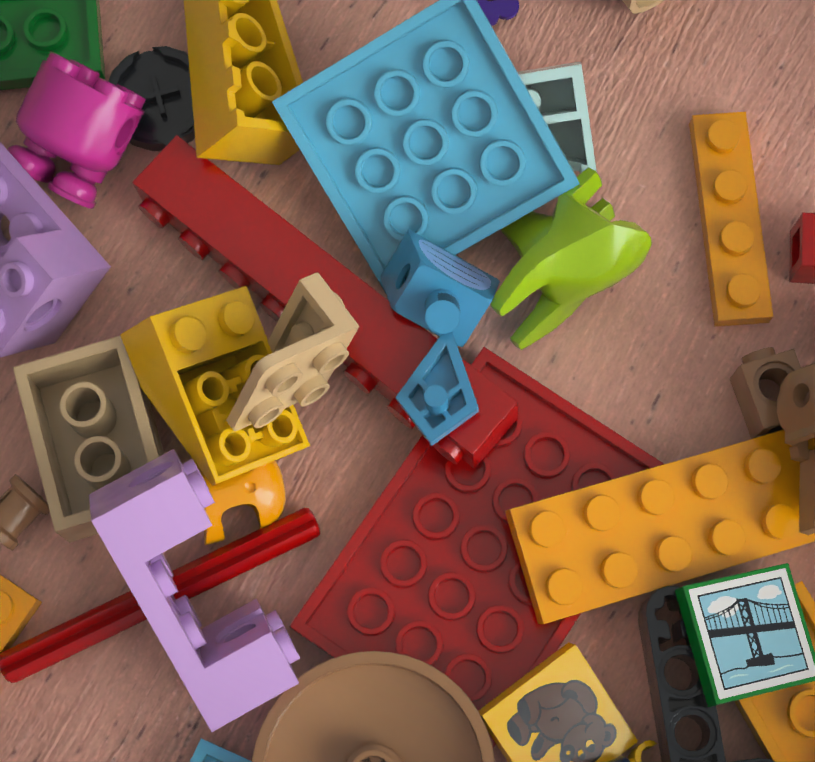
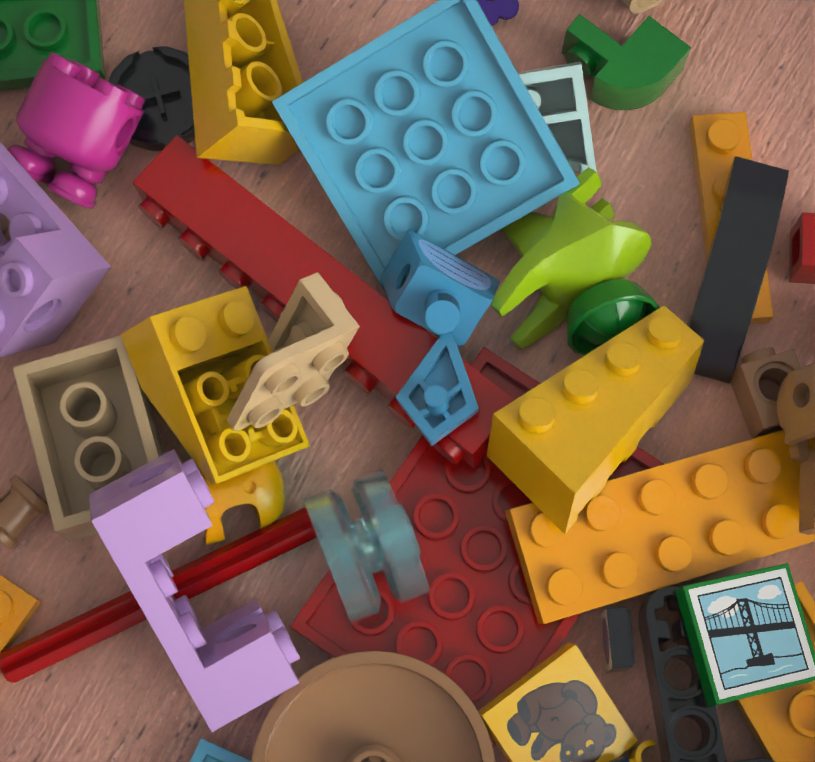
none -> clear light blue wheel [303,469,430,624]
none -> yellow wedge [486,306,704,534]
none -> green brick [561,14,692,111]
none -> green hat [567,279,660,355]
none -> black tile [600,607,635,673]
none -> black slope [687,156,789,384]

